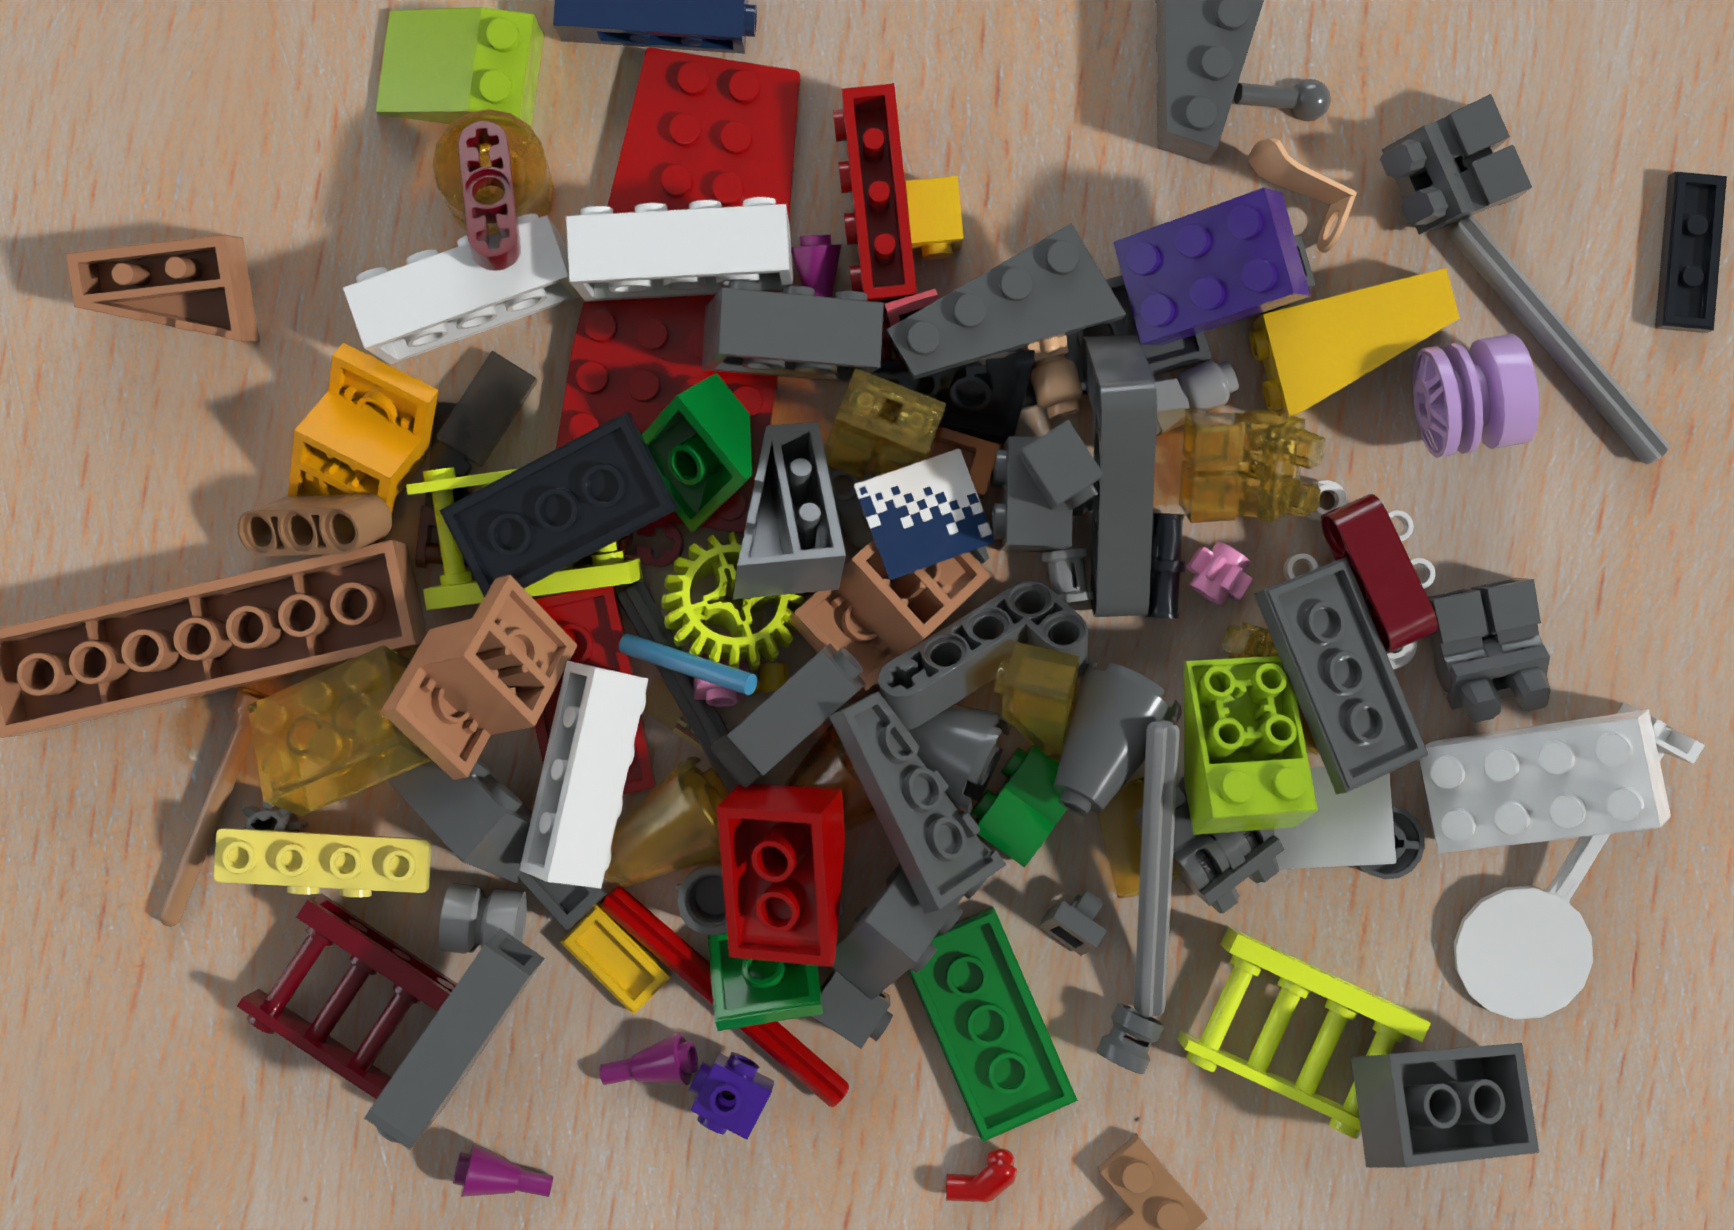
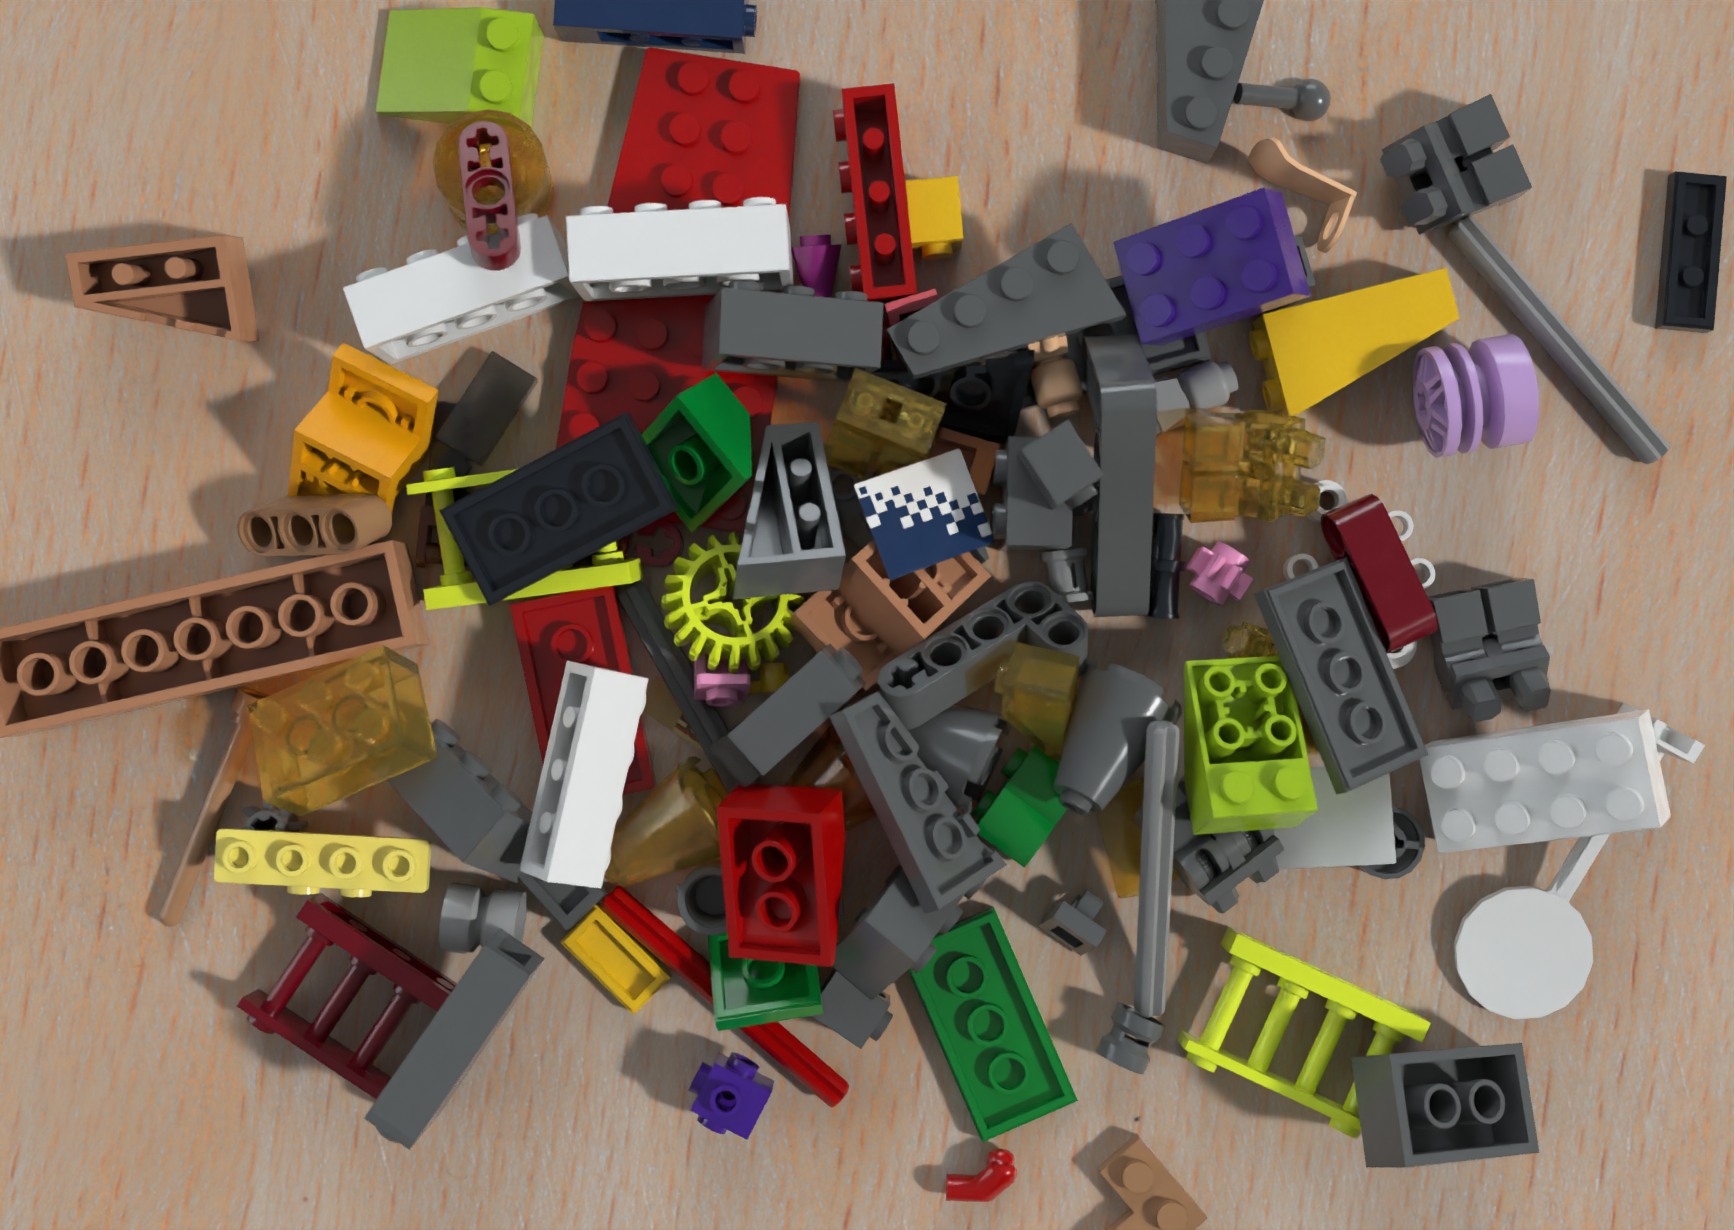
nougat bracket [381,575,578,780] -> none
magenta cone [453,1143,553,1197] -> none
magenta cone [599,1033,698,1085] -> none
dark azure bar [619,633,757,695] -> none

